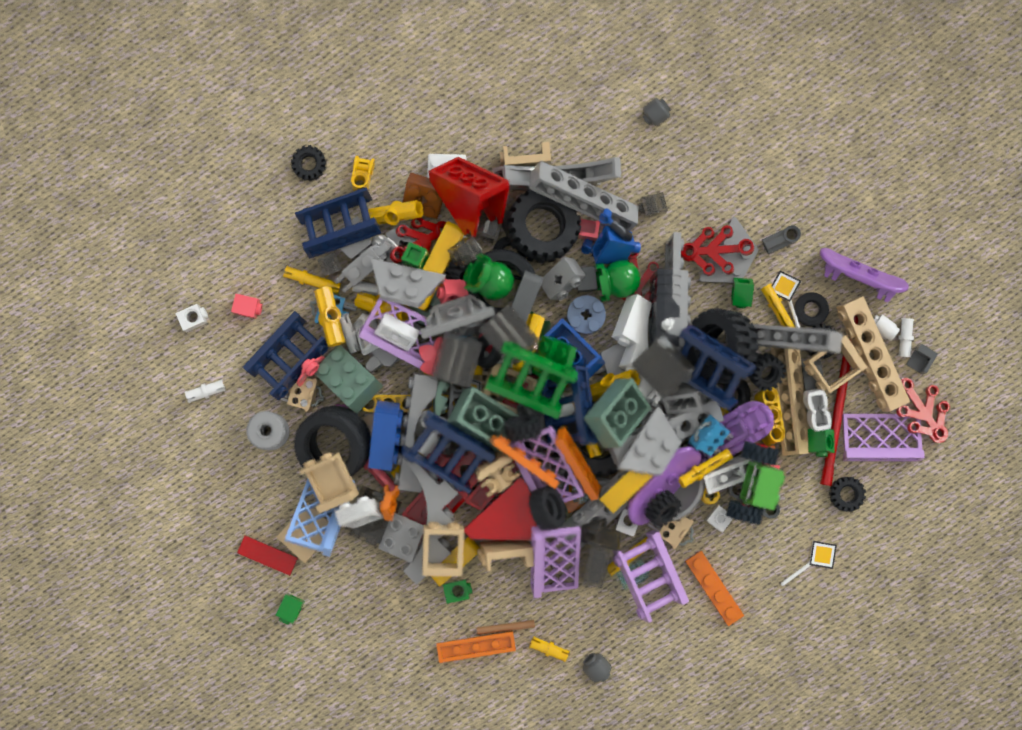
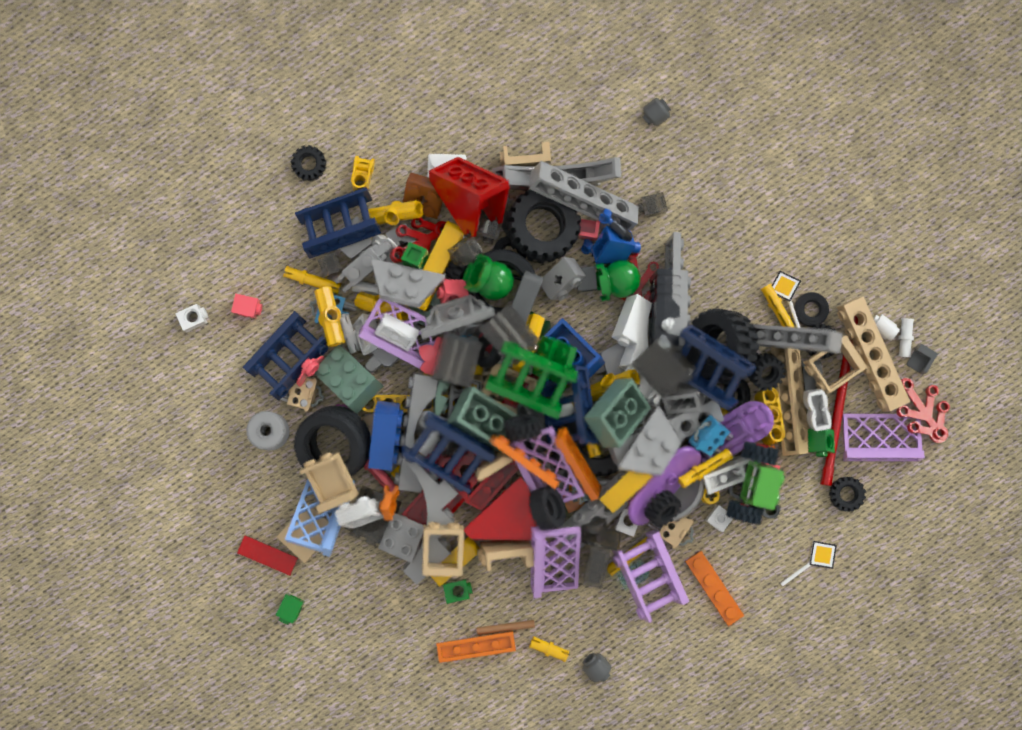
white pin [185,379,226,403] -> none
tan pin [481,463,520,497] -> none
sand blue brick [567,295,606,336] -> none
red plant [681,225,754,276] -> none
light grey wing [698,217,759,283] -> none
green brick [731,278,754,309] -> none
dark grey piece [761,225,801,255] -> none
medium lavender piece [819,248,909,303] -> none

